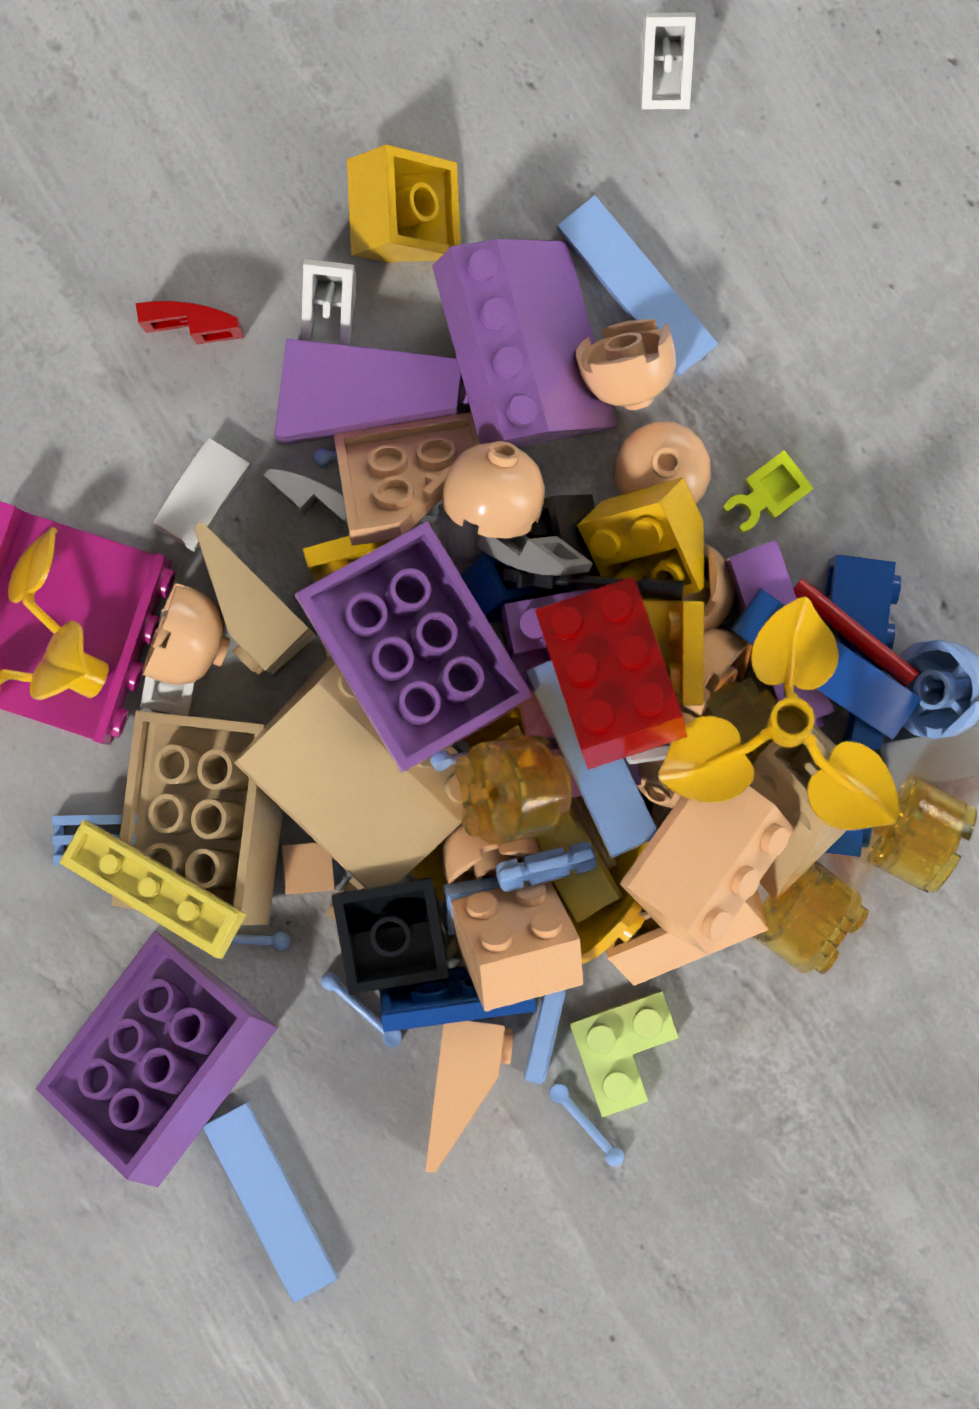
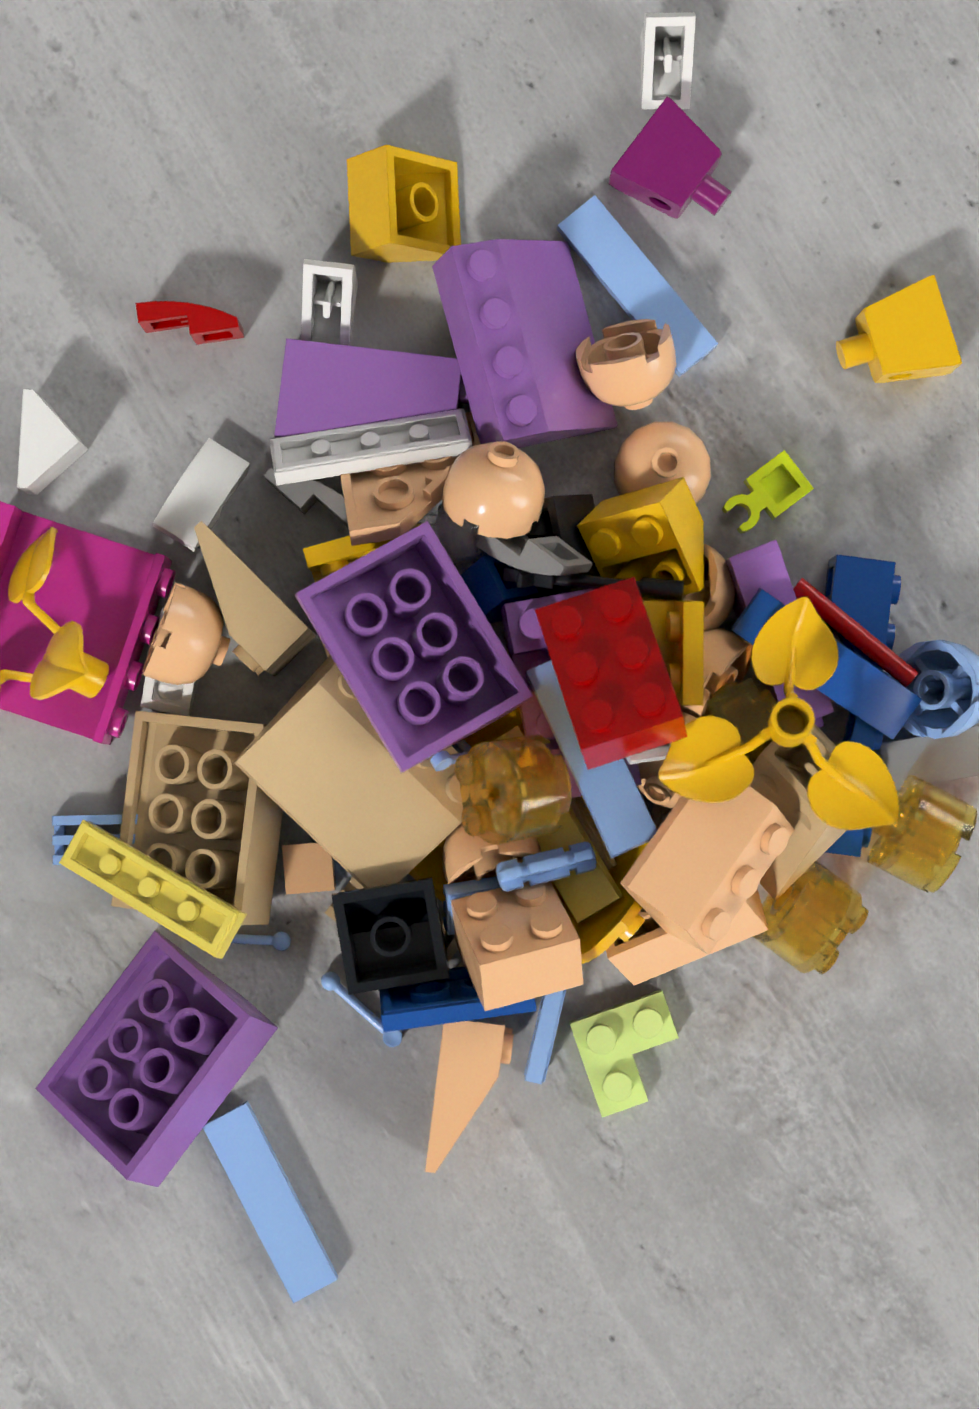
light blue hinge [549,1083,624,1167] -> none
none -> white slope [17,389,89,495]
none -> white tile [269,408,472,486]
none -> magenta torso [609,96,732,219]
none -> yellow torso [836,275,962,383]

